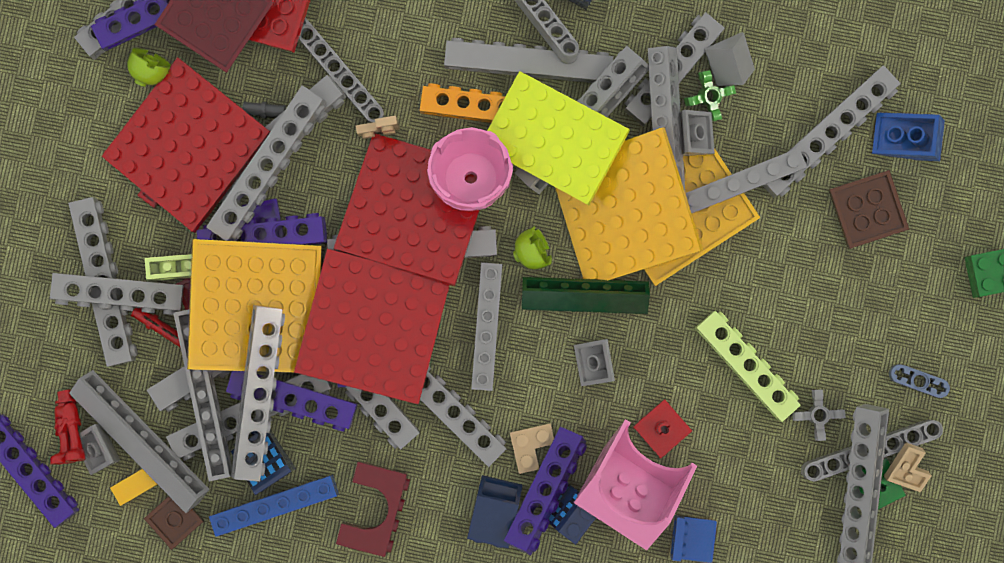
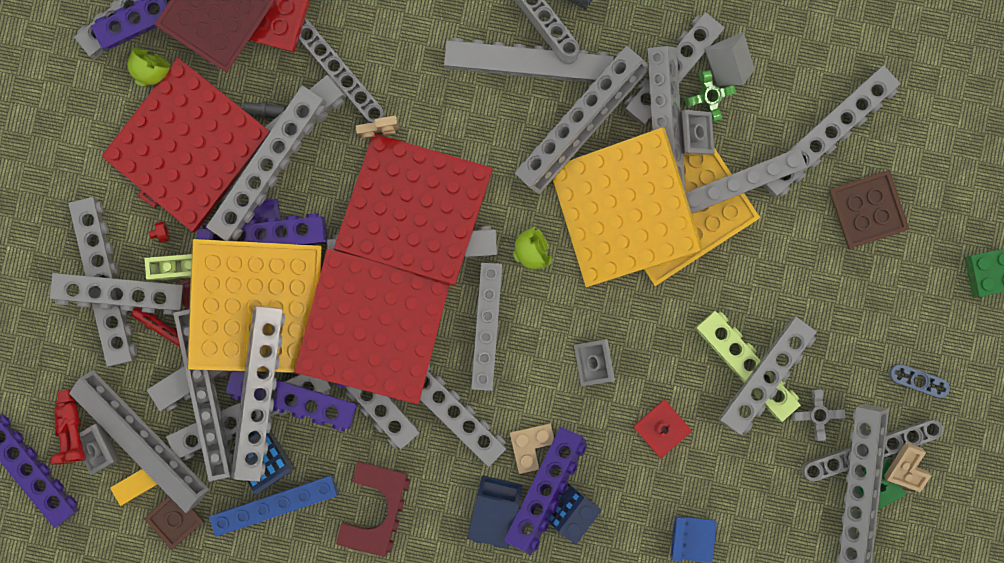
light orange brick [420,83,505,123] -> none
bright pink piece [427,127,513,211] -> none
neon yellow plate [487,71,630,205] -> none
dark green brick [522,277,650,314] -> none
bright pink container [574,419,697,550] -> none
blue slope [872,113,945,161] -> none
none -> red tile [149,221,169,243]
none -> light grey brick [718,317,816,435]

